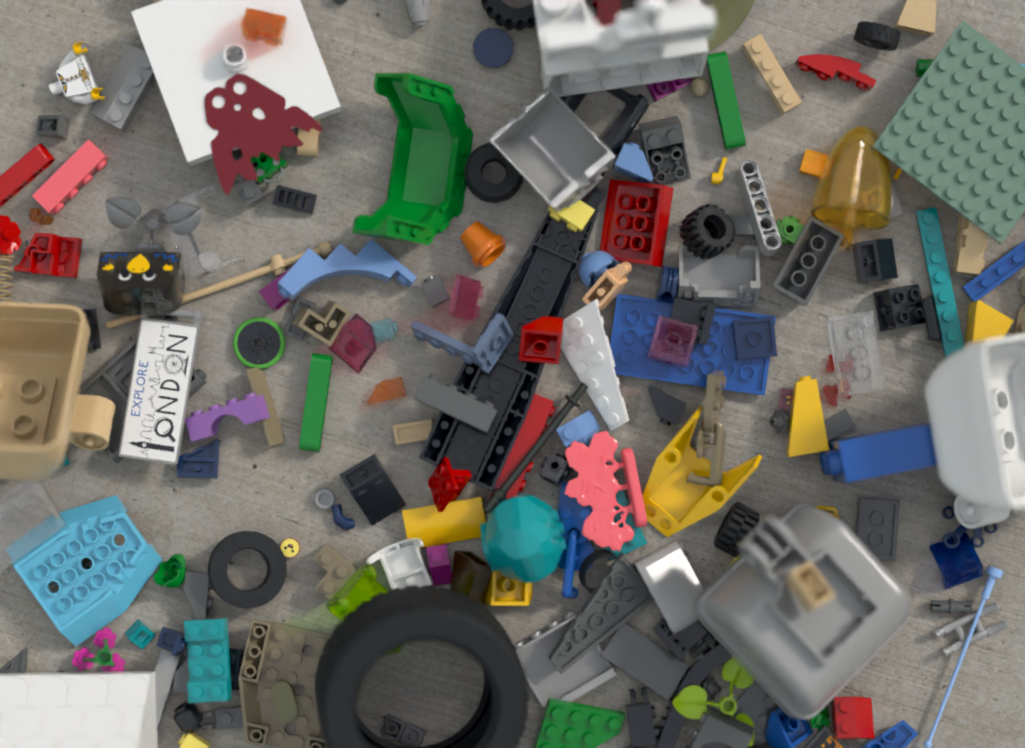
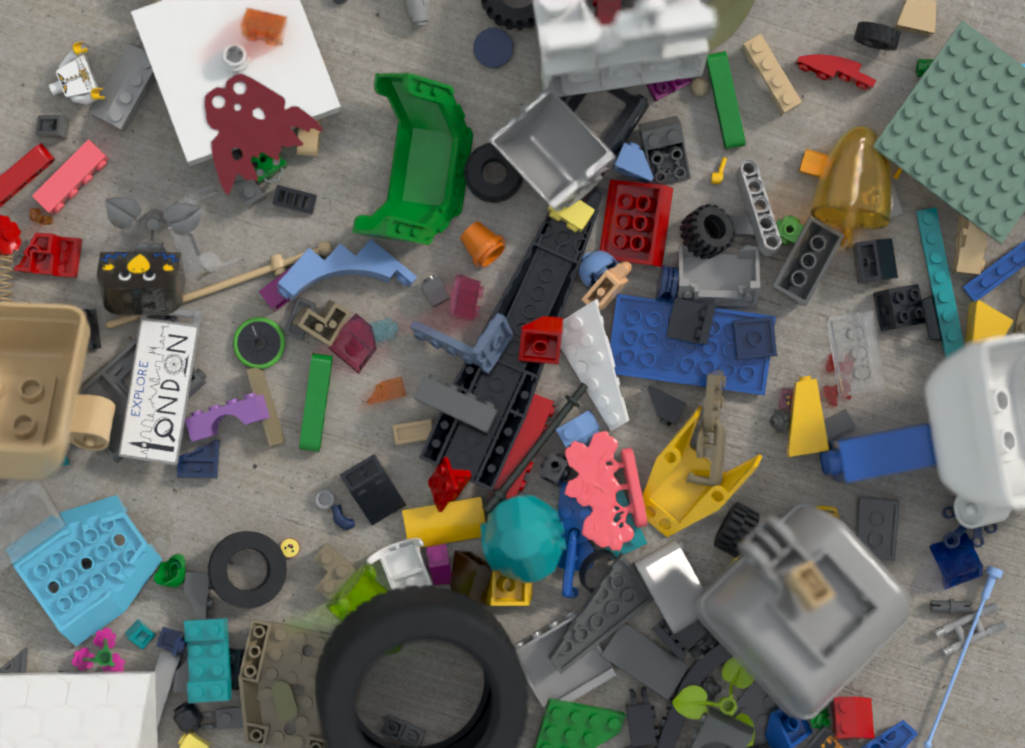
clear pink slope [646,316,698,368] -> none

